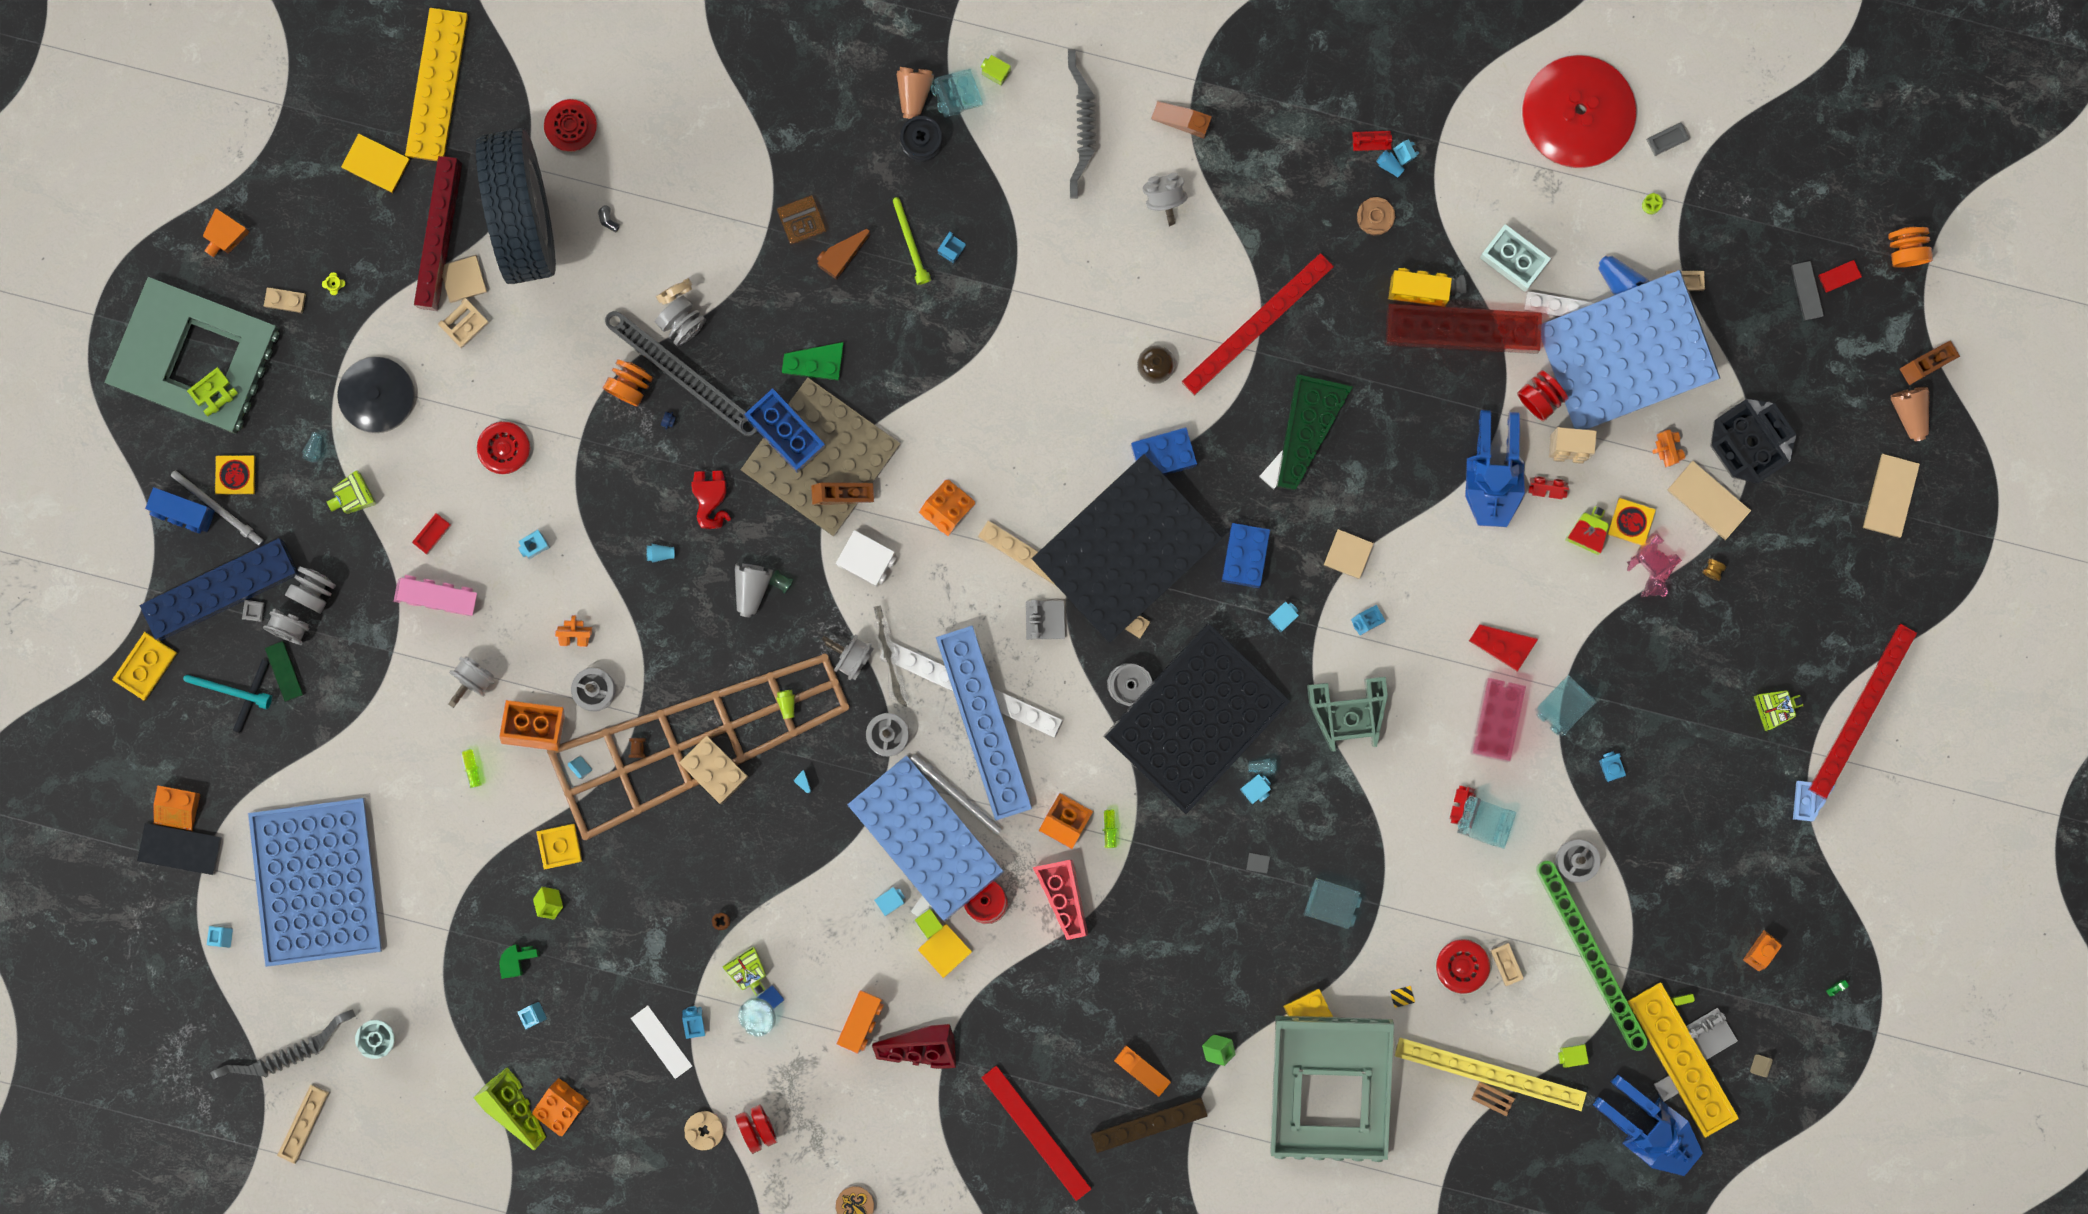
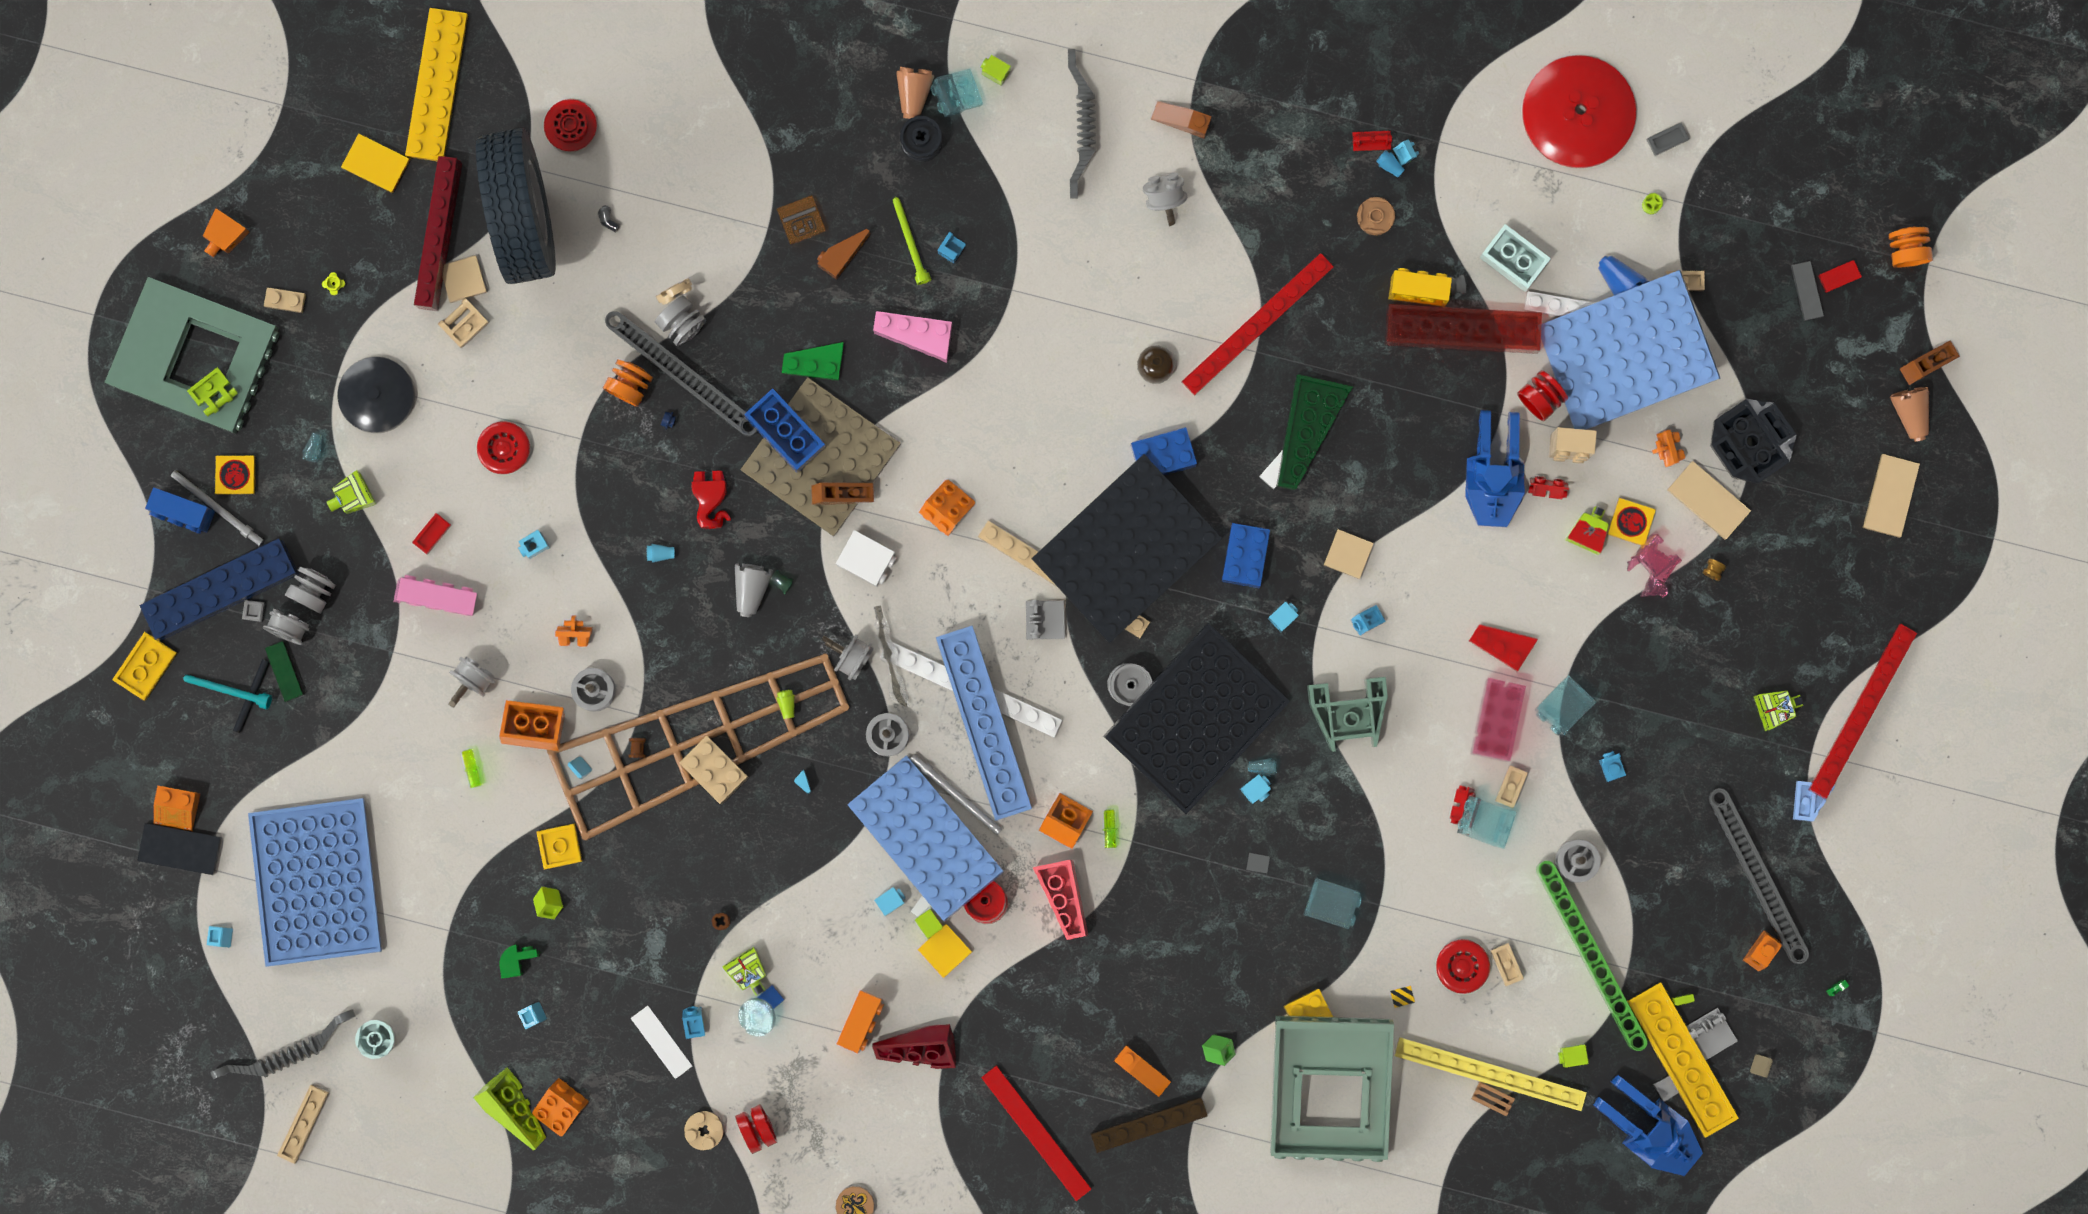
none -> bright pink wedge [873,311,952,363]
none -> tan plate [1495,766,1528,809]
none -> dark grey gear [1709,788,1809,964]

